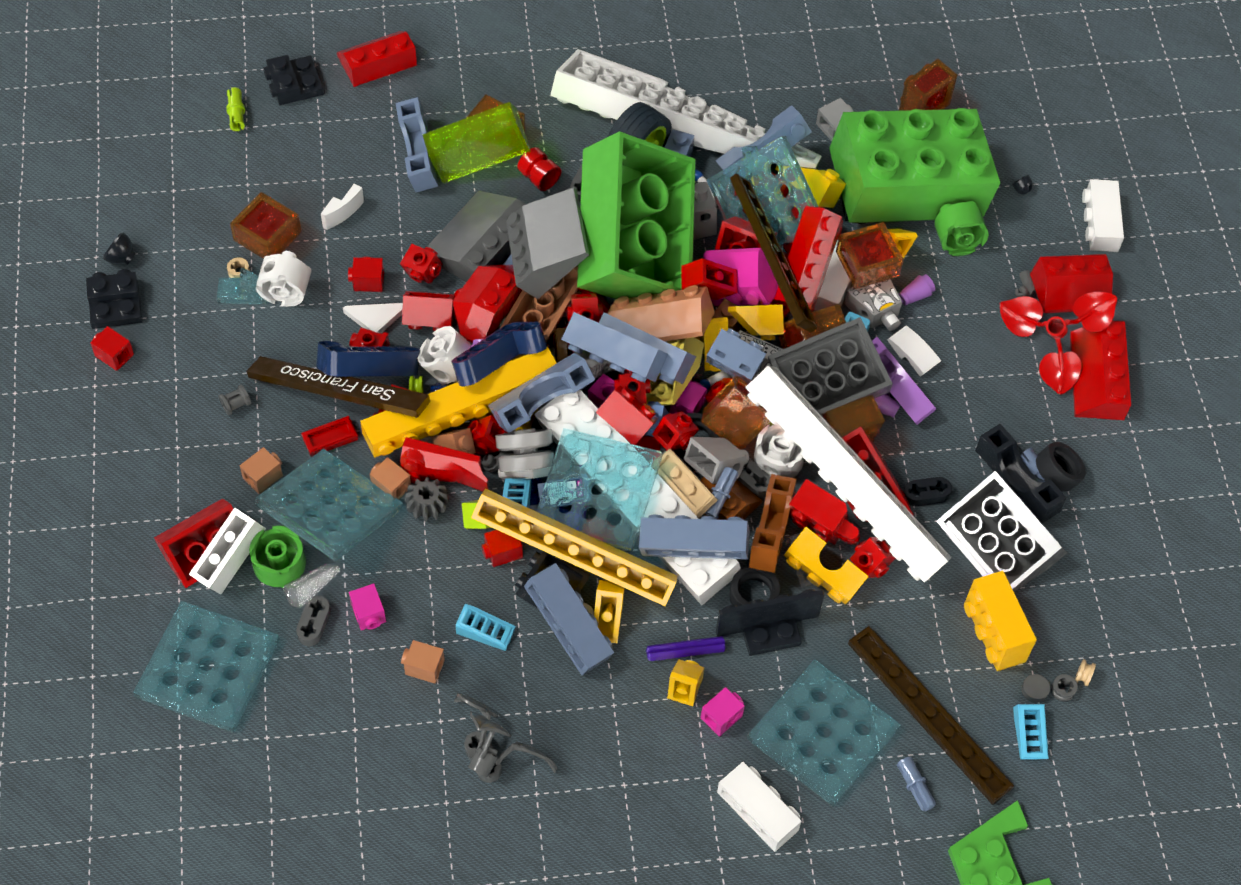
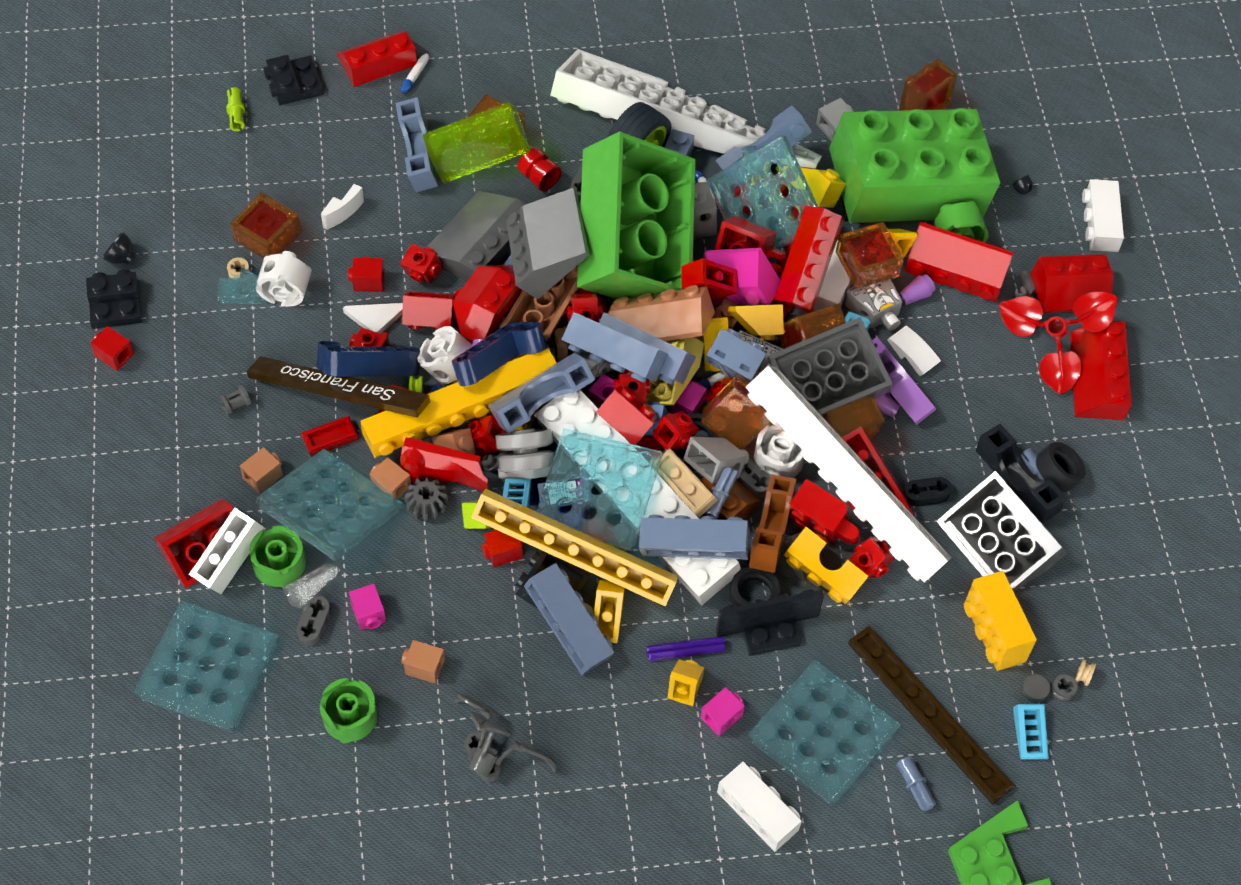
medium azure slope [456,604,516,651] -> none
dark brown tile [730,173,818,333] -> none
none -> bright green brick [320,678,377,743]
none -> white piece [401,53,429,93]
none -> slope [905,222,1013,302]

